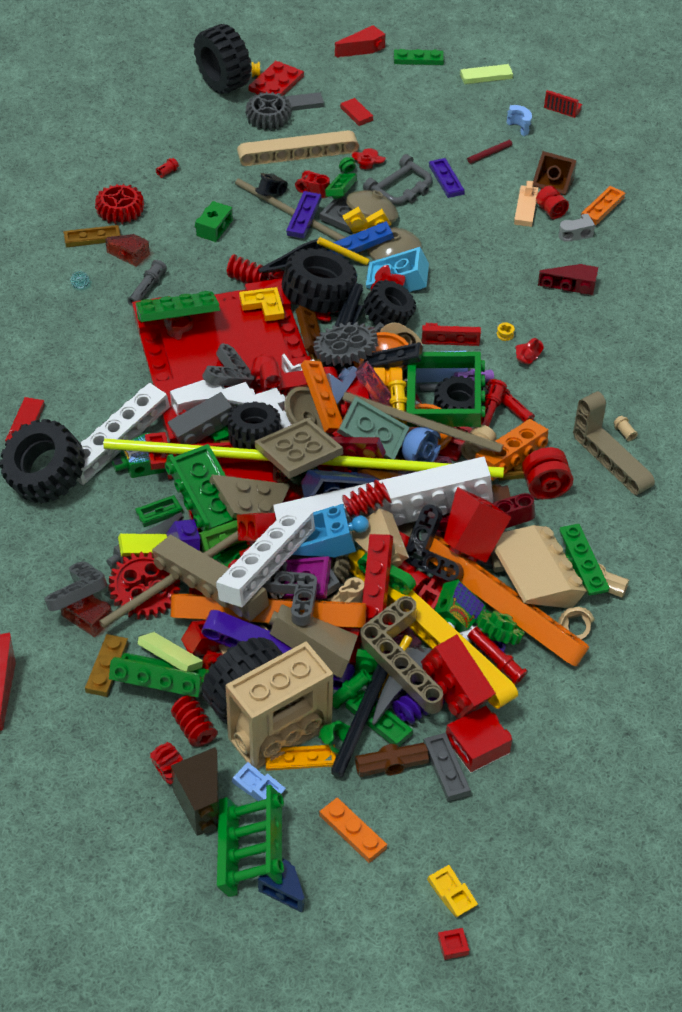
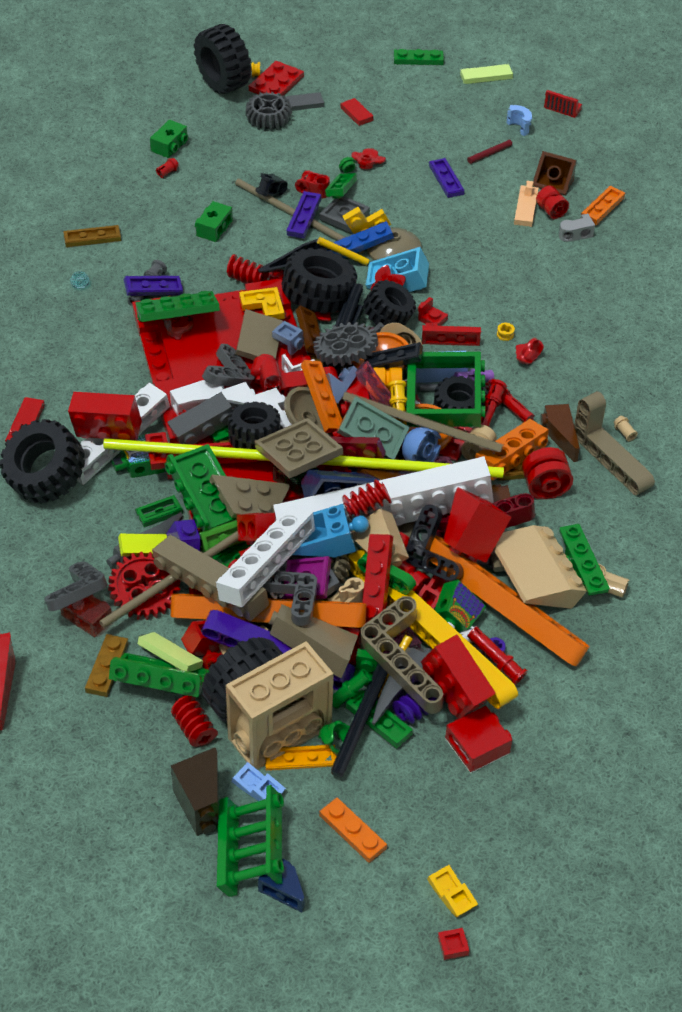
red gear [95,184,144,225] -> none
clear red slope [105,234,150,267] -> none
red gear [150,742,183,784] -> none
tan beam [237,130,359,166] -> none
red slope [335,25,386,57] -> none
dark tan dish [346,190,399,223] -> none
reddish brown piece [355,743,429,777] -> none
dark grey bar [363,154,432,205] -> none
dark grey plate [423,733,471,802] -> none
green gear [476,610,525,645] -> none
dark red slope [537,264,599,295] -> none
tan piece [558,607,595,639] -> none
none -> red brick [68,392,142,441]
none -> dark purple tile [124,276,183,296]
none -> green brick [150,119,188,158]
none -> dark tan tile [235,309,283,360]
none -> sand blue bracket [272,321,304,355]
none -> red bracket [418,297,448,326]
none -> reddish brown slope [540,404,580,462]

